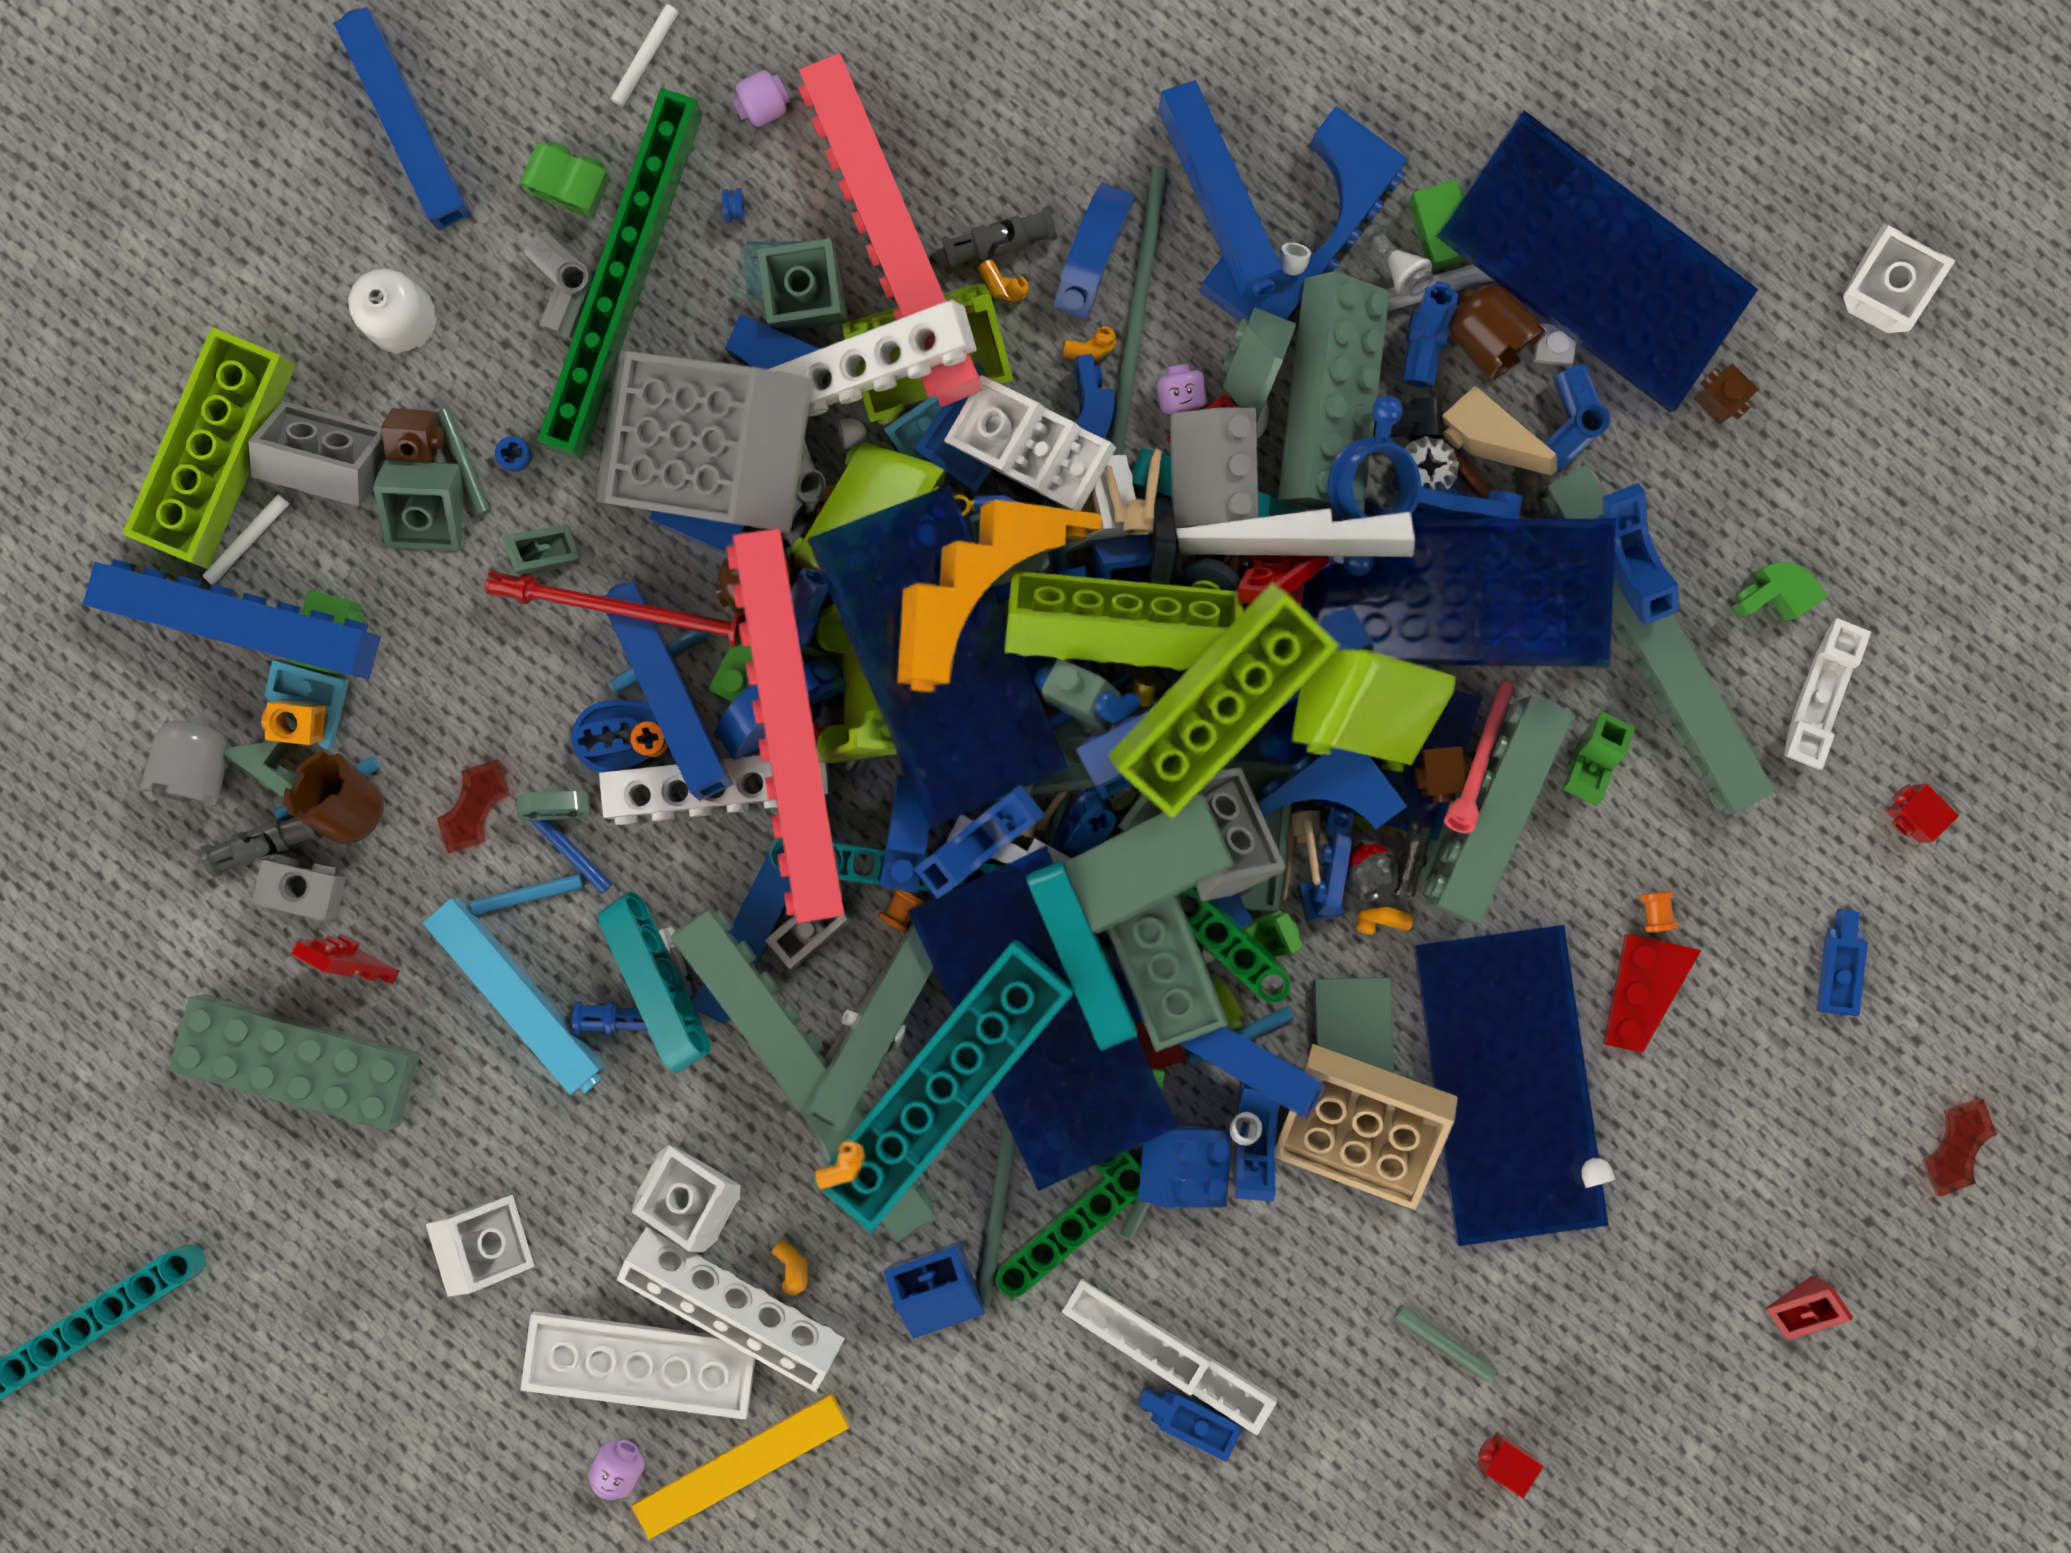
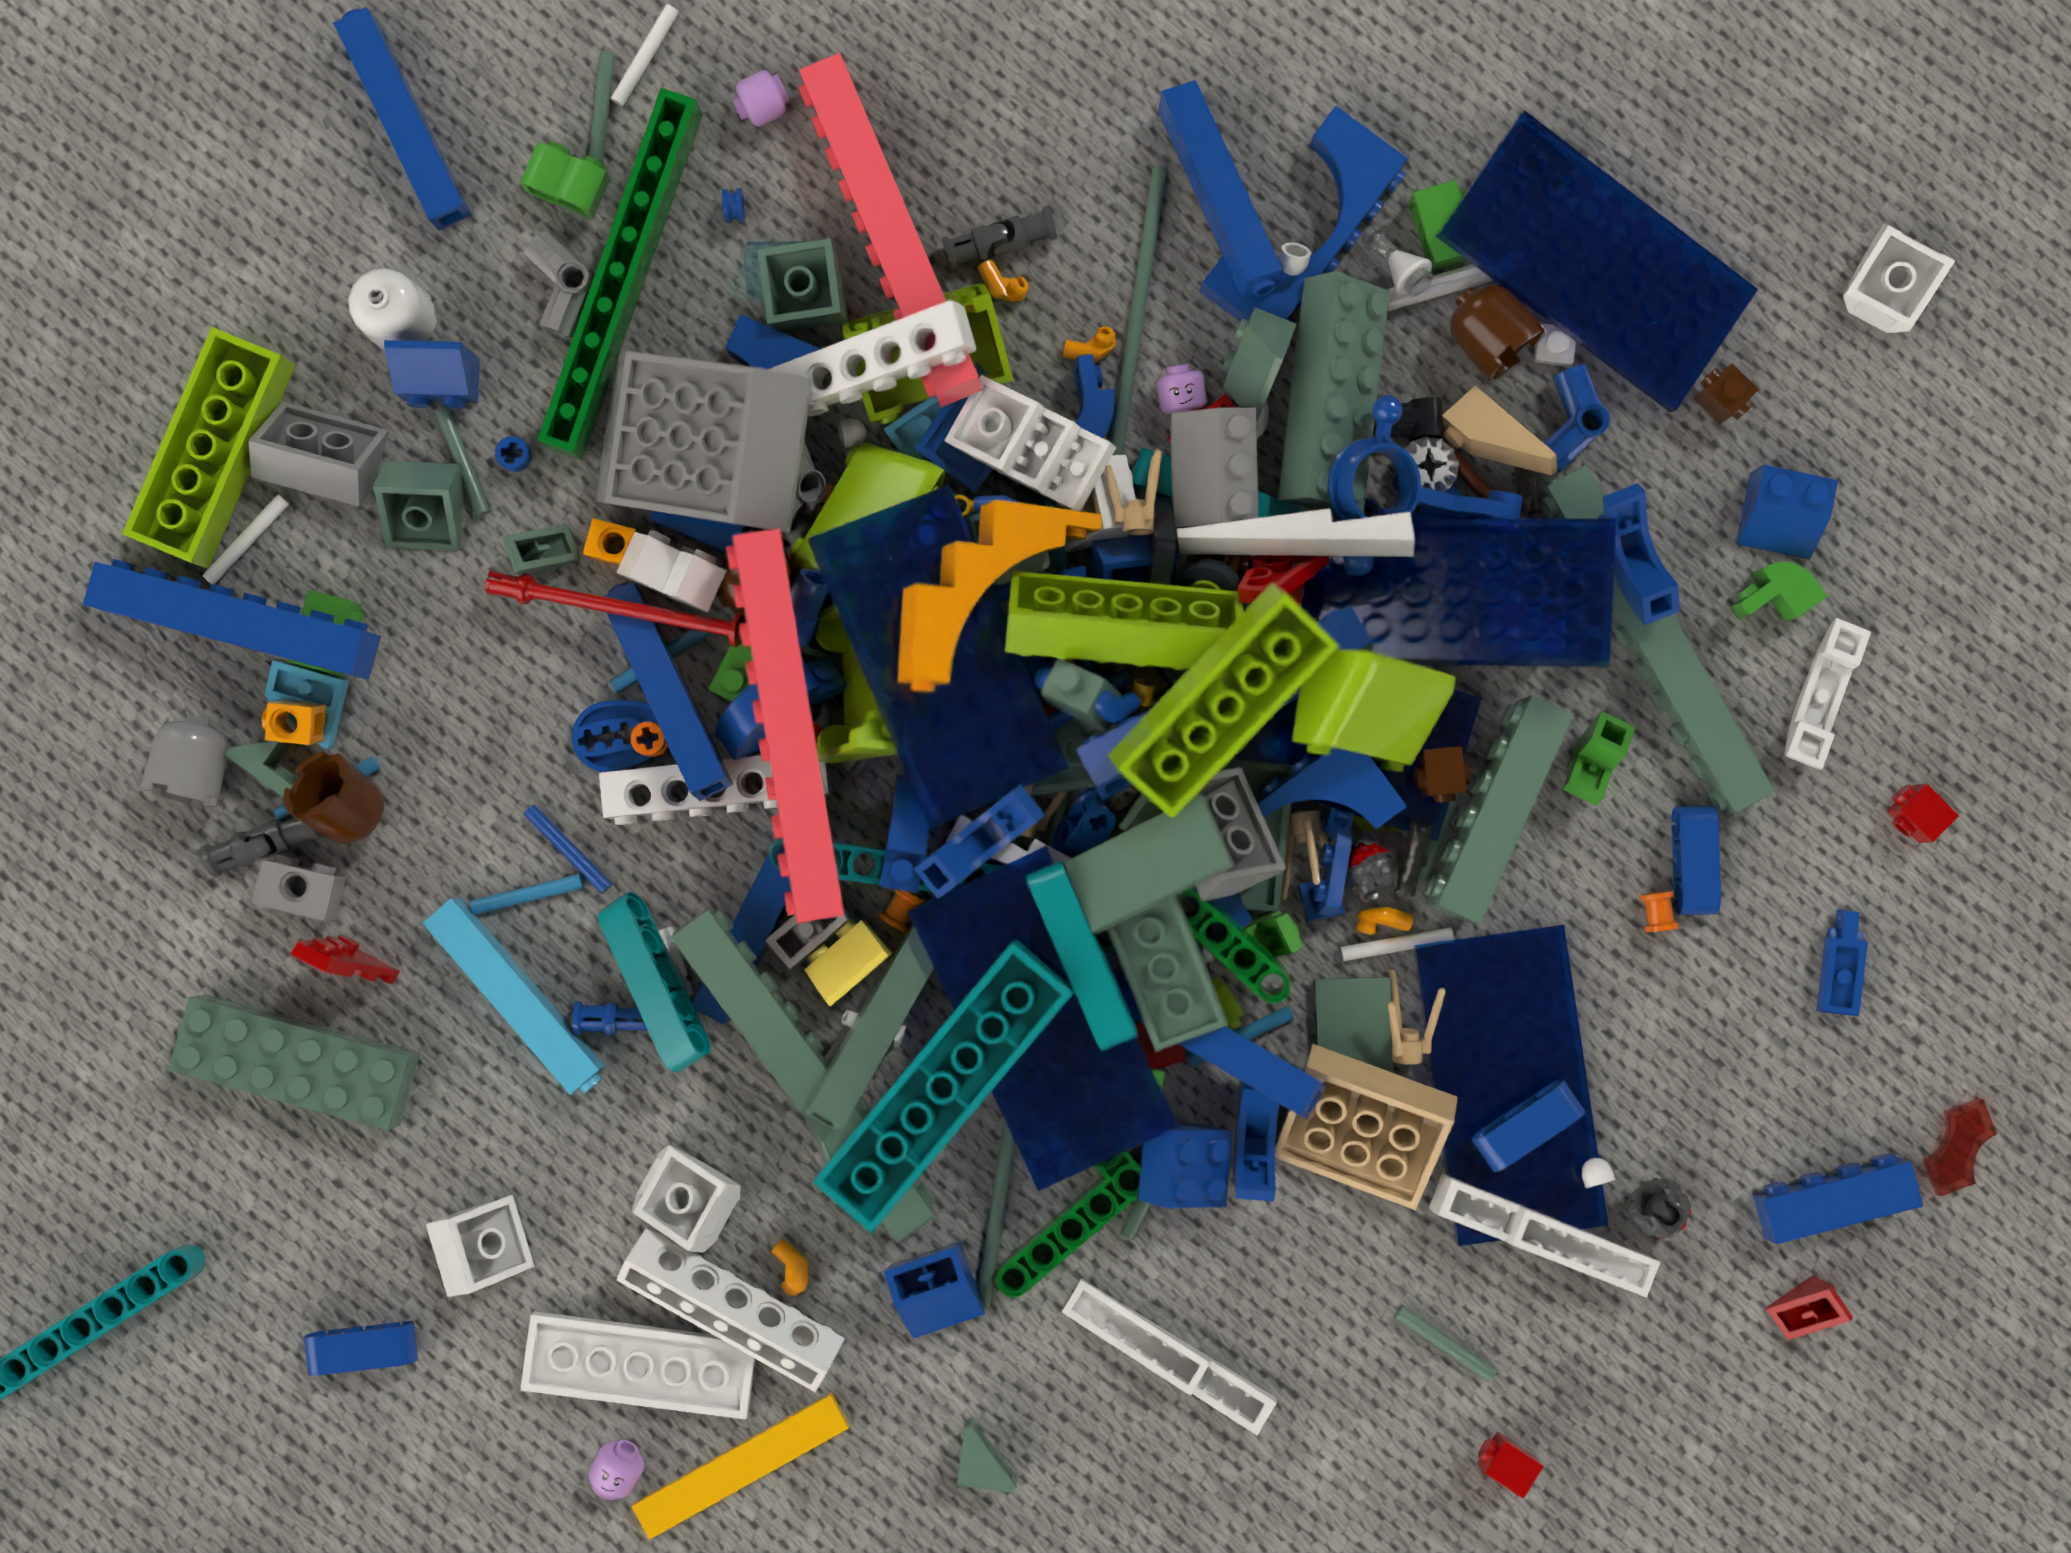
reddish brown brick [381,408,444,463] -> none
clear red tile [437,759,511,854] -> none
sand green beam [516,791,590,820] -> none
light orange arm [815,1140,864,1189] -> none
blue arch [1052,182,1136,321] -> none
blue hinge [1137,1387,1244,1462] -> none
white hinge [1230,1112,1262,1145] -> none
blue piece [1401,282,1458,388] -> none
coral piece [1445,680,1514,833] -> none
red wing [1603,934,1702,1053] -> none
none -> blue beam [304,1321,418,1376]
none -> blue slope [384,340,480,409]
none -> light orange brick [583,518,640,567]
none -> sand green bar [589,51,615,163]
none -> white brick [616,530,726,612]
none -> light yellow slope [804,919,893,1006]
none -> sand green slope [957,1417,1017,1493]
none -> white bar [1340,927,1454,962]
none -> tan plant [1388,970,1446,1065]
none -> white slope [1428,1173,1660,1298]
none -> blue beam [1472,1079,1585,1172]
none -> dark grey piece [1628,1178,1692,1238]
none -> blue beam [1671,806,1721,915]
none -> blue slope [1736,465,1838,560]
none -> blue brick [1752,1153,1923,1245]

